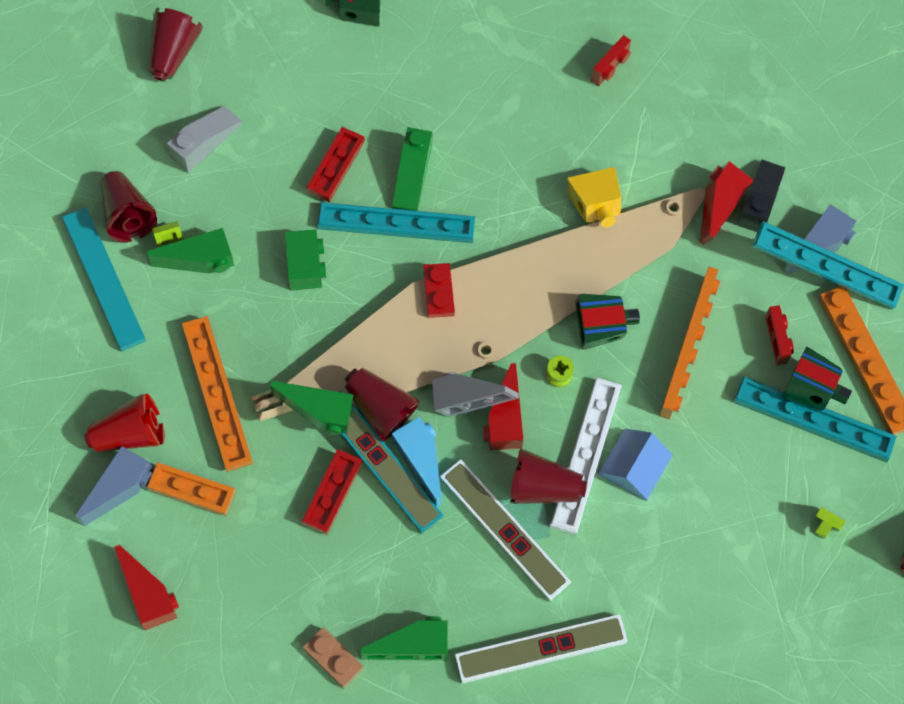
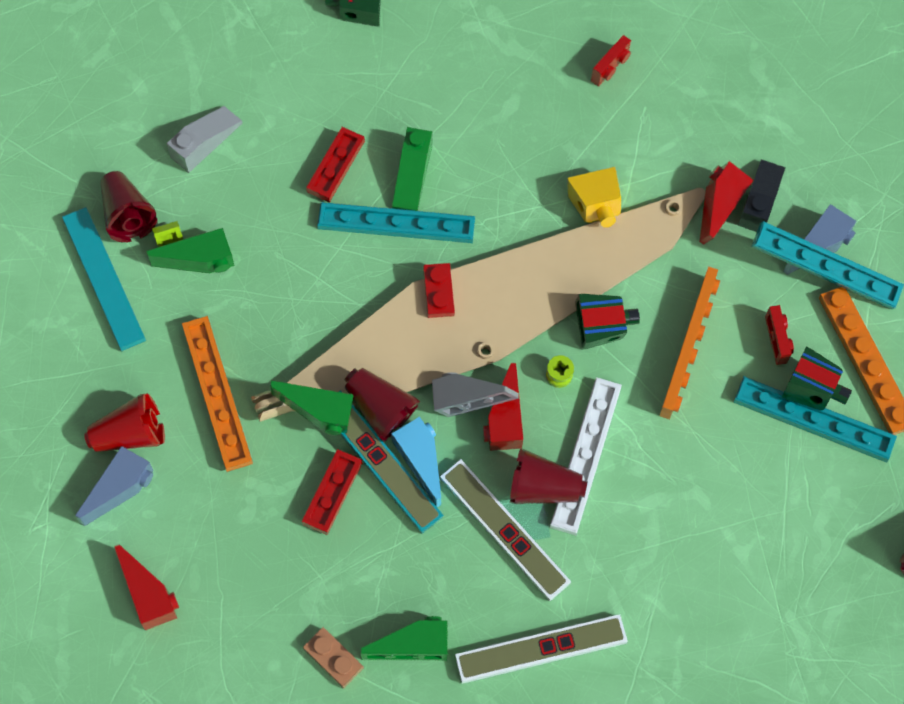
orange plate [147,462,236,516] -> none
dark red cone [148,8,203,82] -> none
green brick [285,229,326,291] -> none
medium blue slope [599,428,673,501] -> none
lime tile [815,507,846,539] -> none

